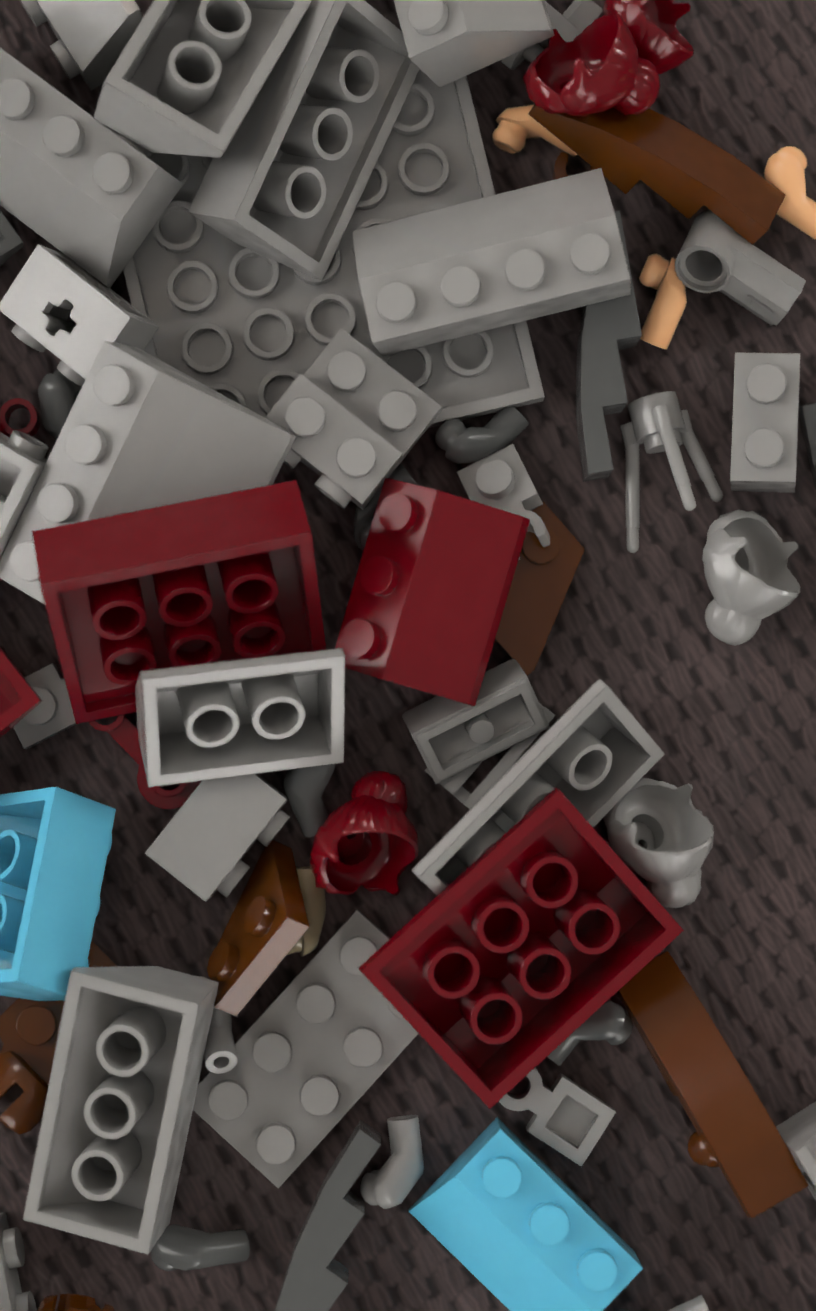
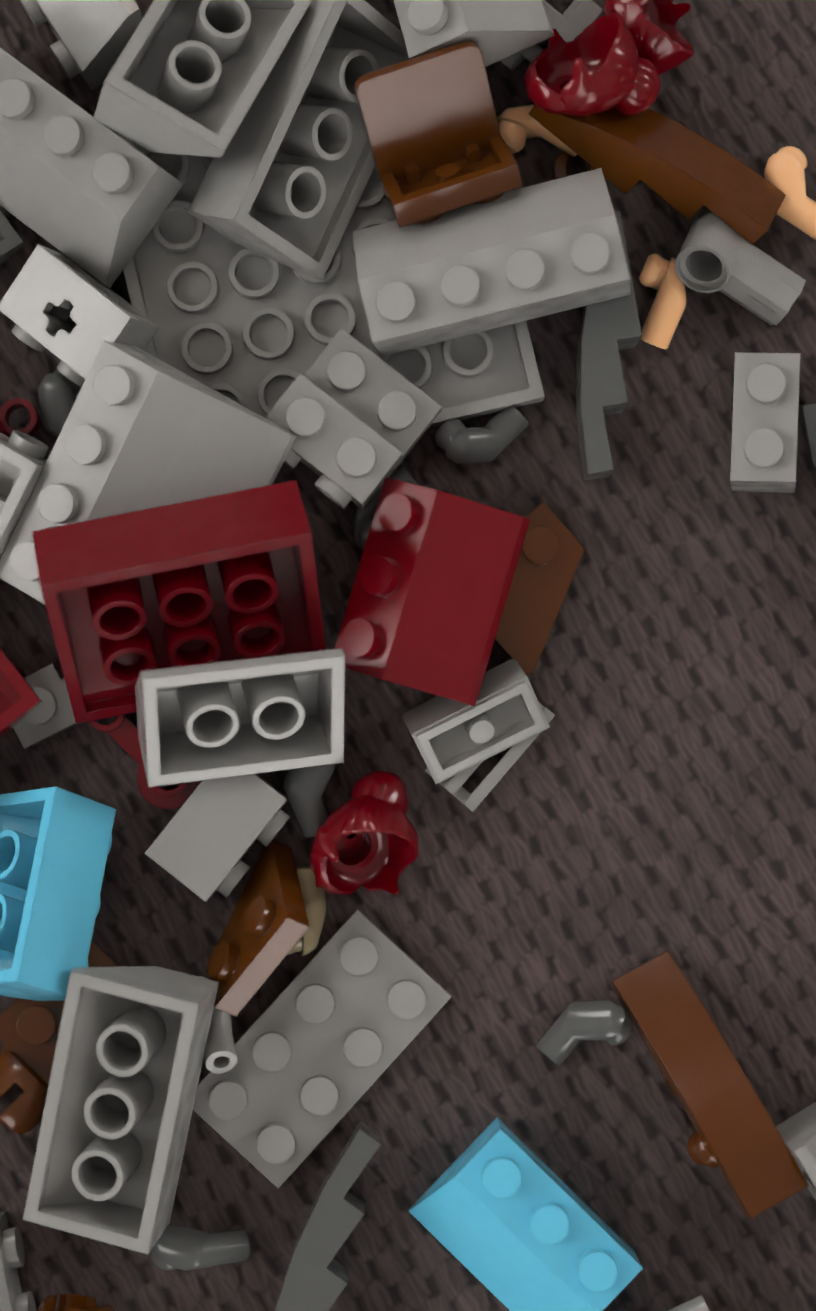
dark red slope [359,787,684,1109] -> none
light grey arm [360,1114,424,1209] -> none
light grey slope [412,679,665,895] -> none
light grey plate [457,444,550,560] -> none
light grey plate [499,1067,616,1167] -> none
light grey piece [603,778,714,908] -> none
light grey plant [620,391,723,553] -> none
light grey piece [702,509,801,646] -> none
none -> reddish brown bracket [354,41,522,227]

